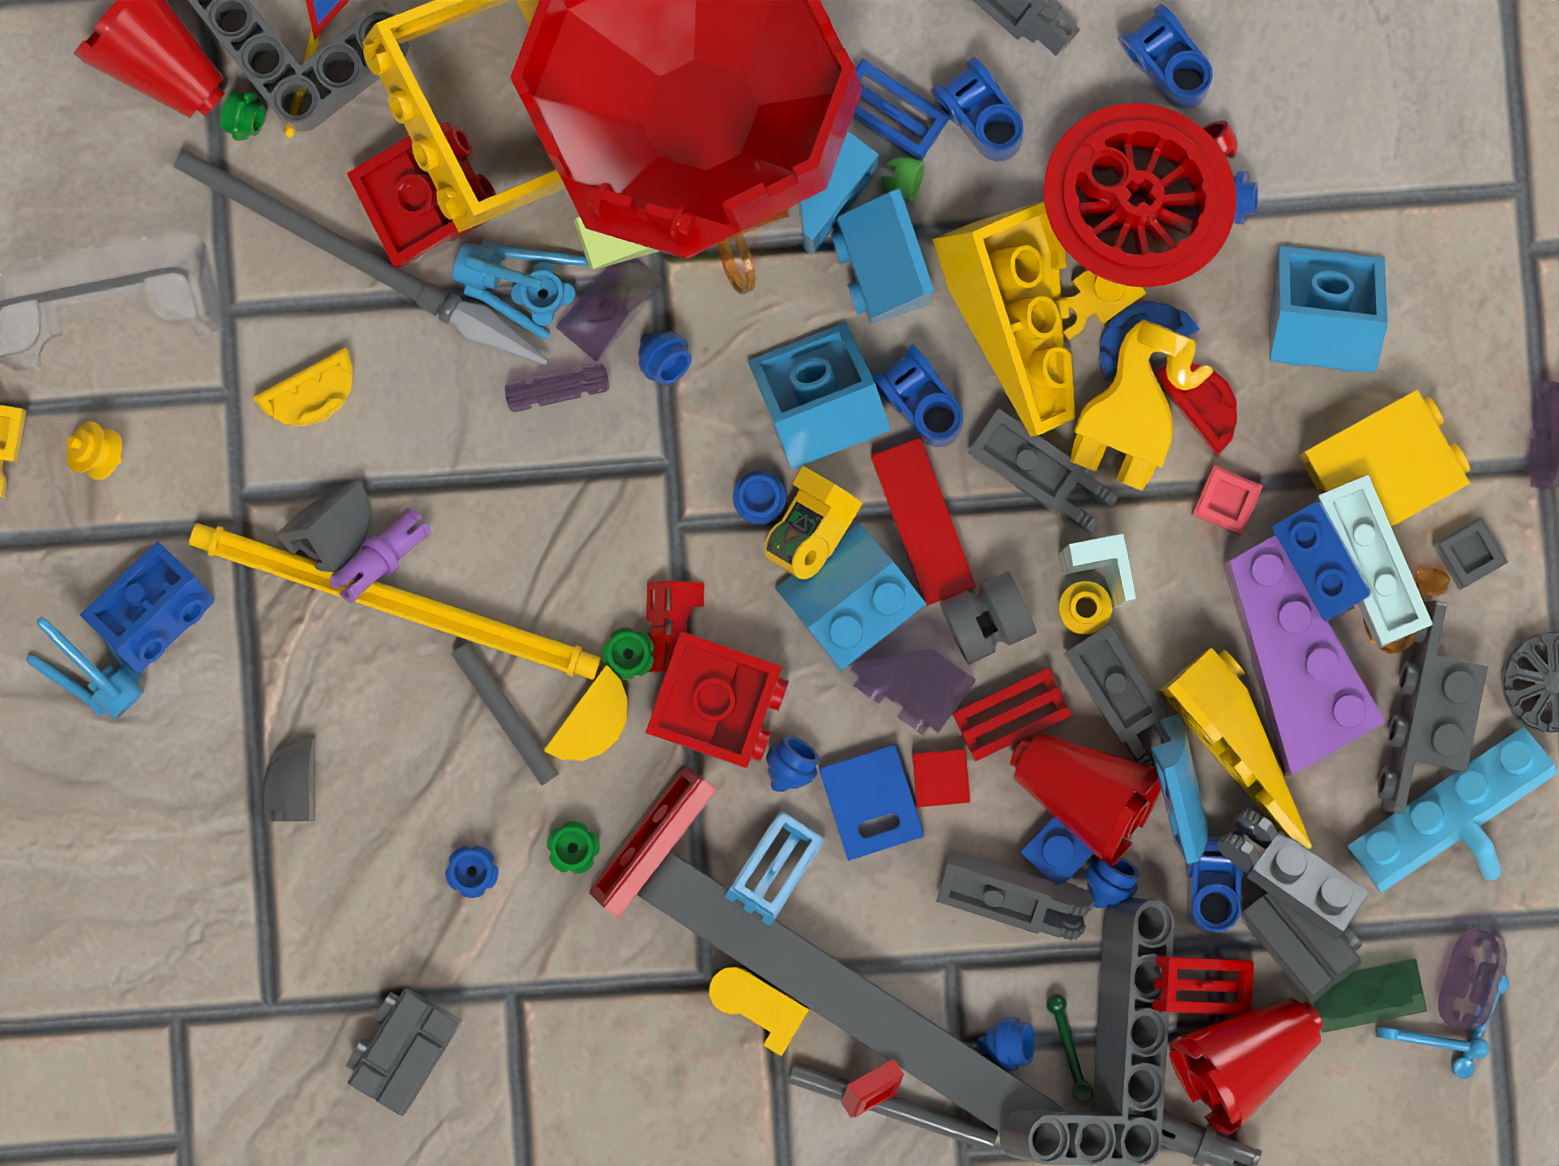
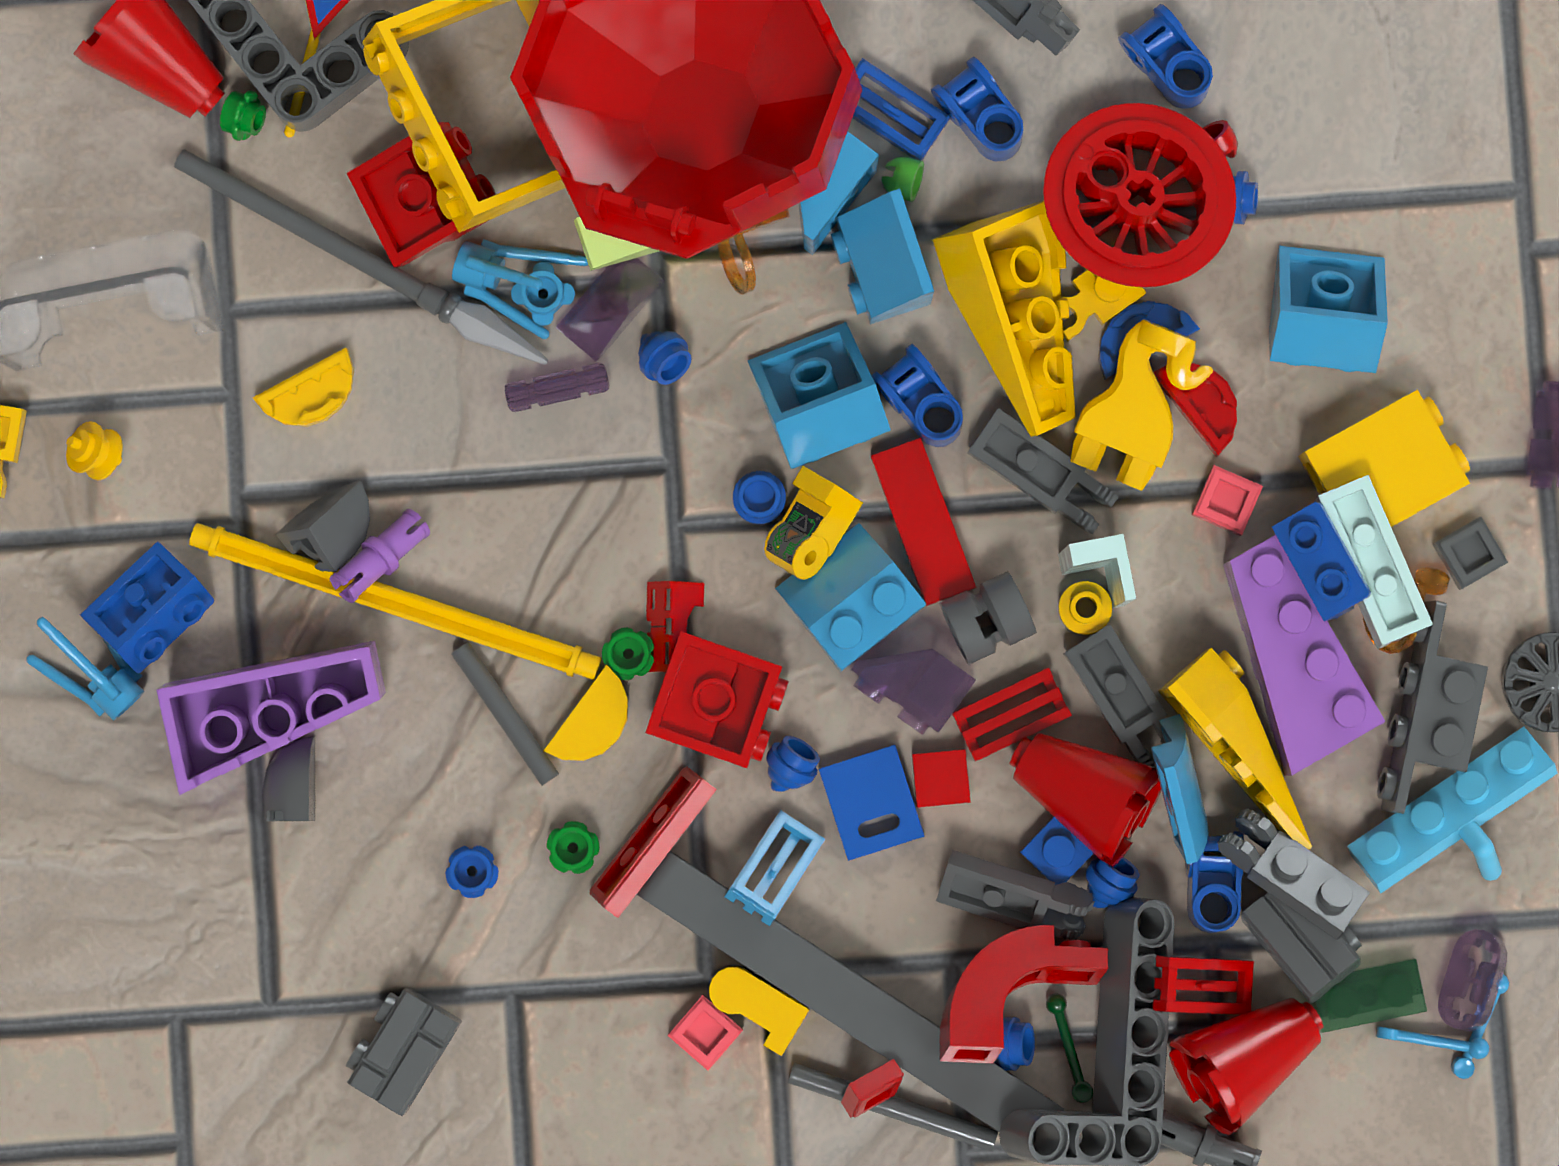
none -> medium lavender wedge [157,641,386,795]
none -> coral tile [668,994,743,1070]
none -> red arch [939,925,1108,1064]

